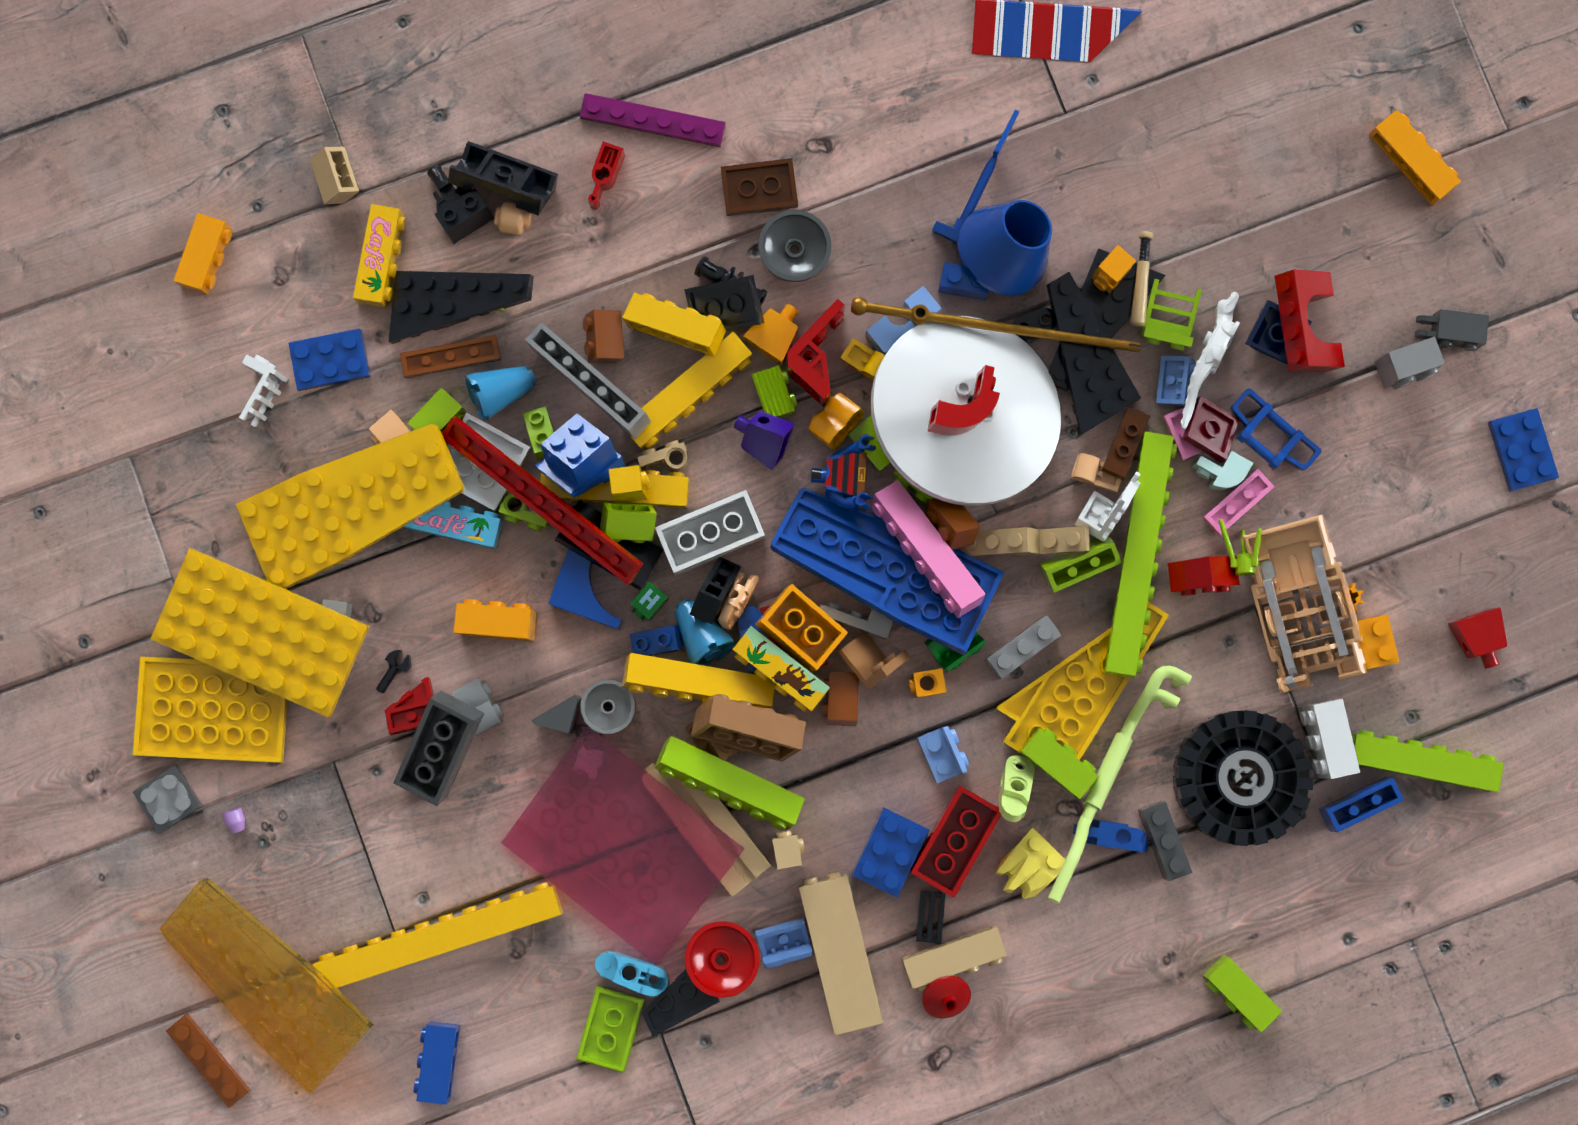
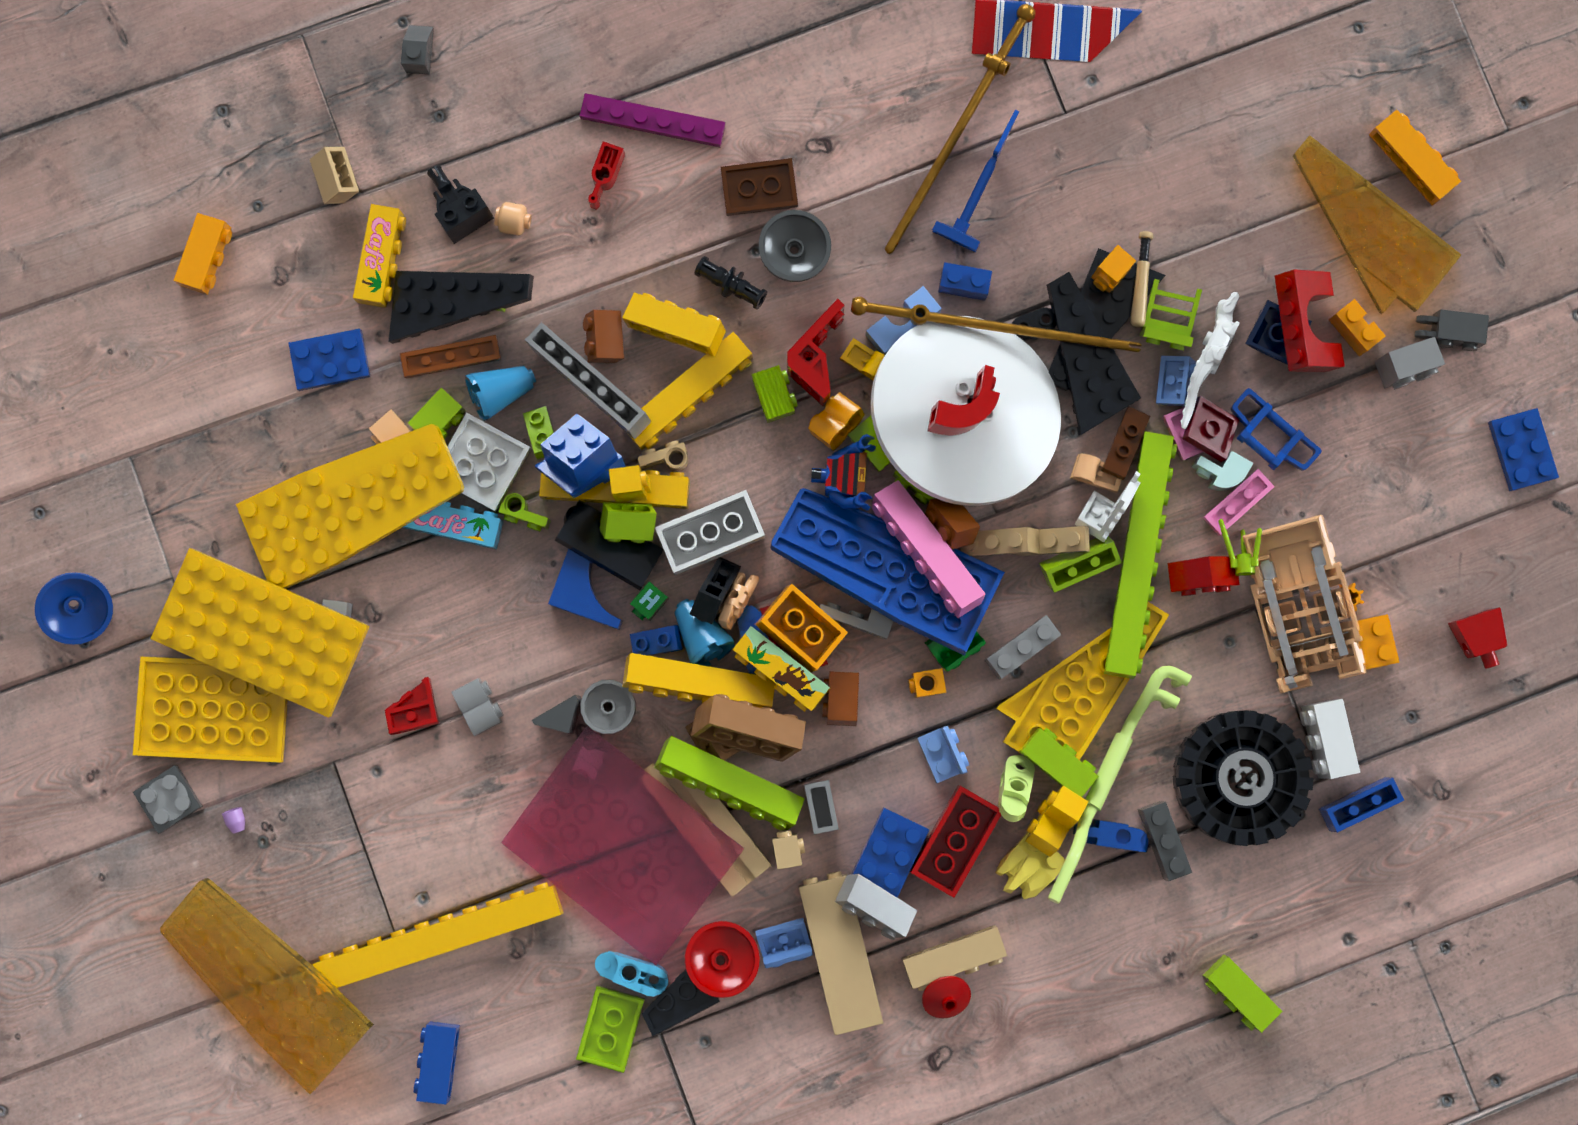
dark orange plate [166,1013,250,1108] -> none
white plate [239,354,289,427] -> none
black bar [376,650,411,693] -> none
dark grey brick [393,691,484,806] -> none
red plate [442,416,643,585] -> none
black piece [448,141,558,216] -> none
light orange brick [453,599,537,641] -> none
black tile [684,275,765,331] -> none
dark purple torso [734,411,795,470] -> none
light orange torso [743,304,799,366] -> none
medium nougat bracket [839,632,911,690] -> none
black tile [916,891,946,944] -> none
blue cone [957,200,1052,296] -> none
lime brick [1351,730,1504,792] -> none
none -> blue dish [35,572,113,645]
none -> dark grey slope [401,25,434,75]
none -> light grey piece [804,780,839,834]
none -> brick [835,874,917,940]
none -> pearl gold bar [885,4,1036,254]
none -> yellow brick [1025,786,1088,857]
none -> clear yellow wing [1293,135,1461,314]
none -> light orange brick [1328,299,1386,357]

